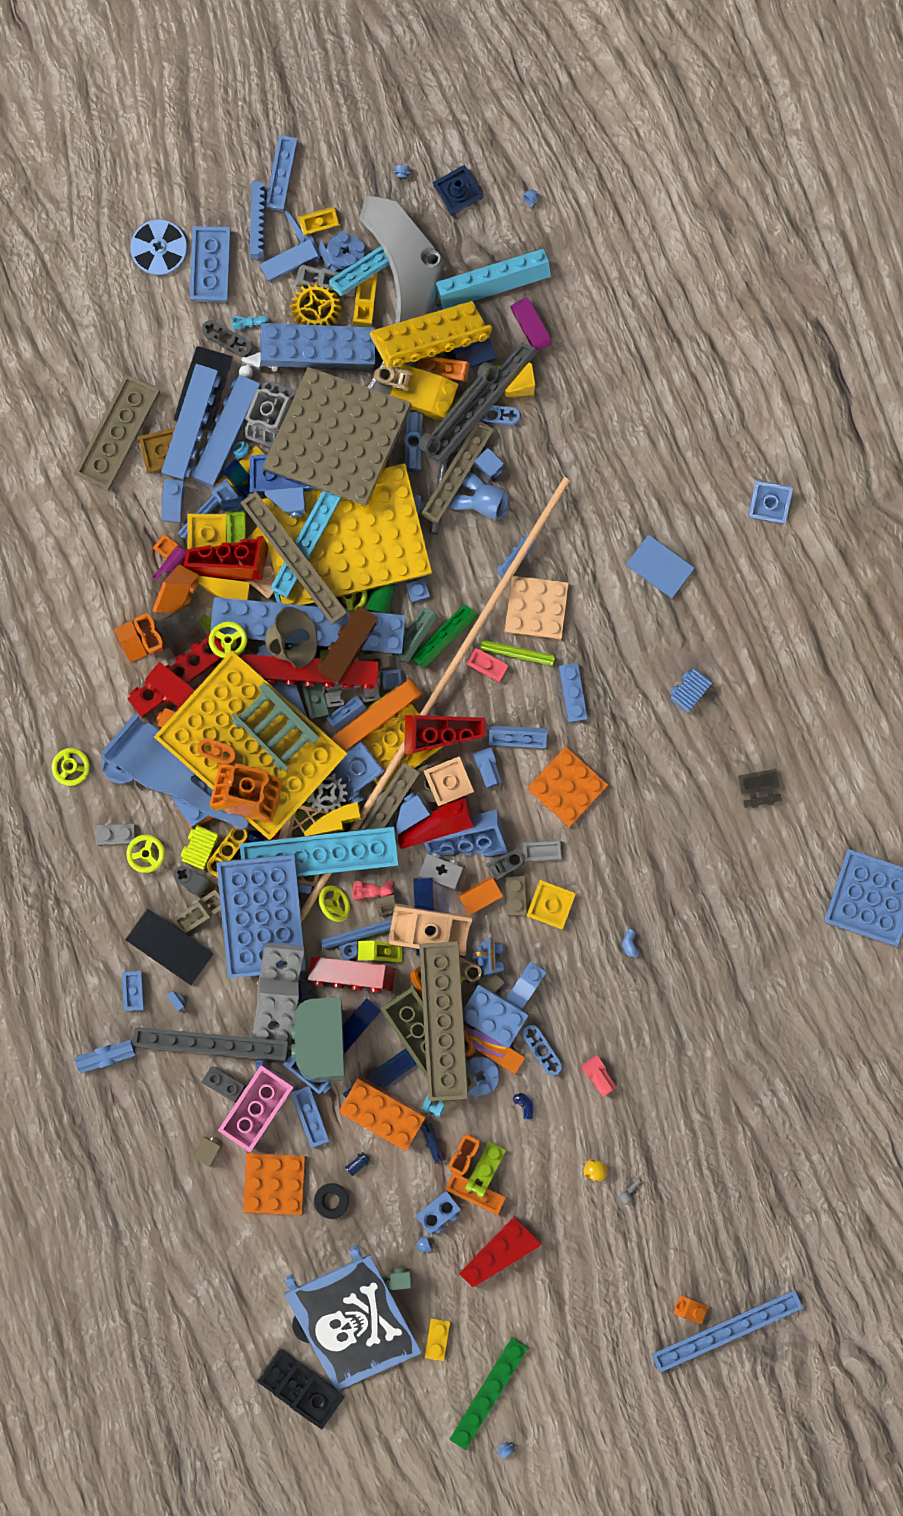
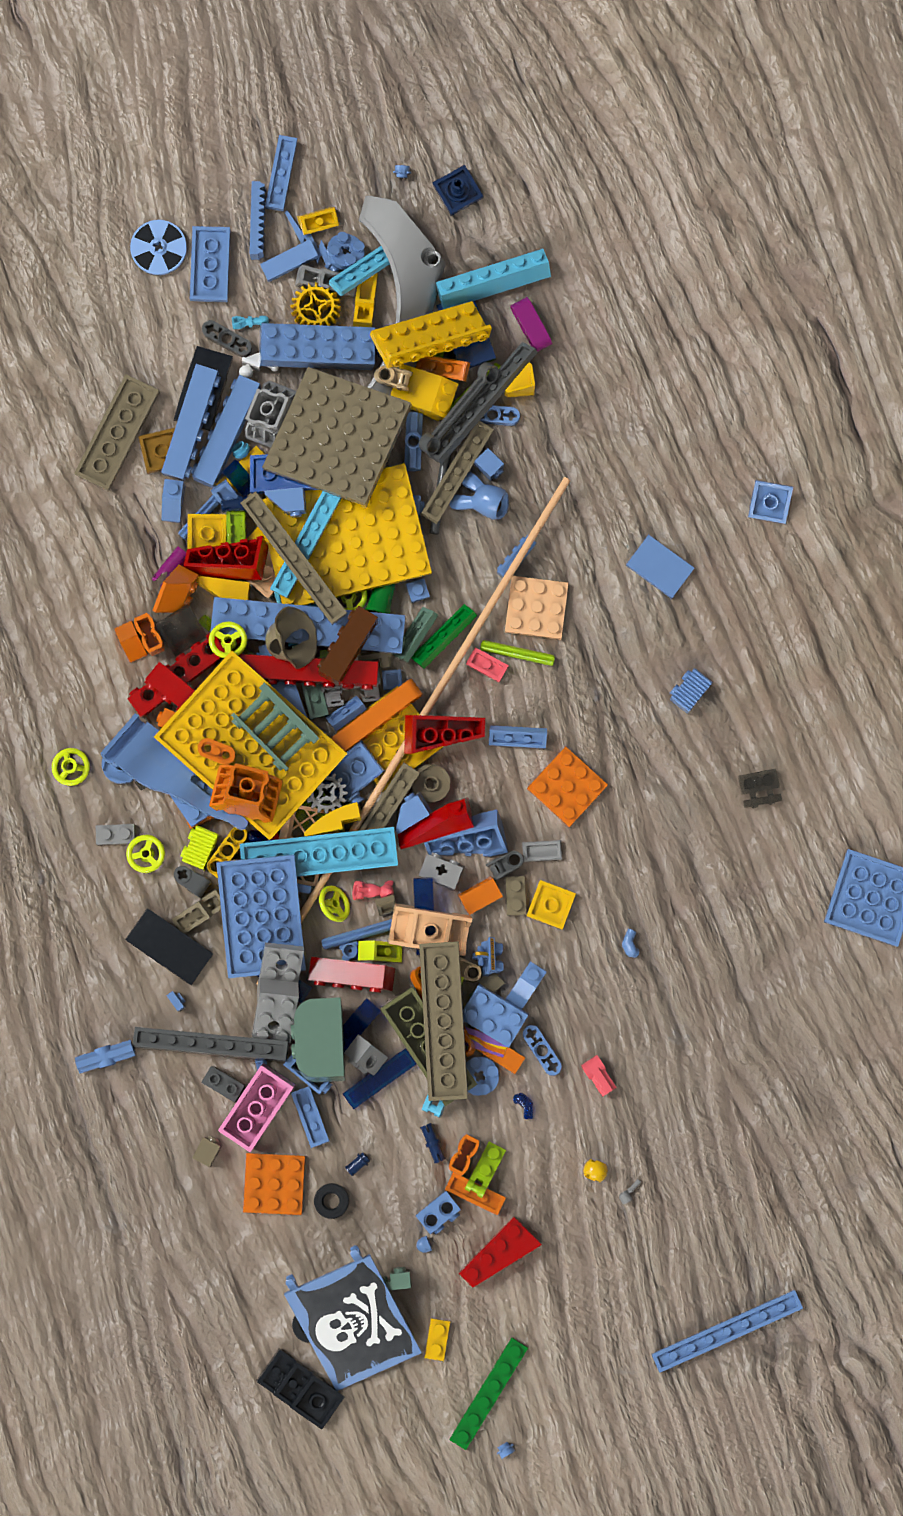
medium blue plate [122,971,144,1011] -> none
orange tile [153,533,180,559] -> none
orange brick [338,1075,427,1151] -> none
light nougat plate [424,756,474,807] -> none
medium blue piece [473,747,502,788] -> none
medium blue hinge [523,189,539,206] -> none
medium blue plate [559,663,587,723] -> none
orange bracket [674,1295,709,1325] -> none
none -> light grey brick [344,1035,388,1076]

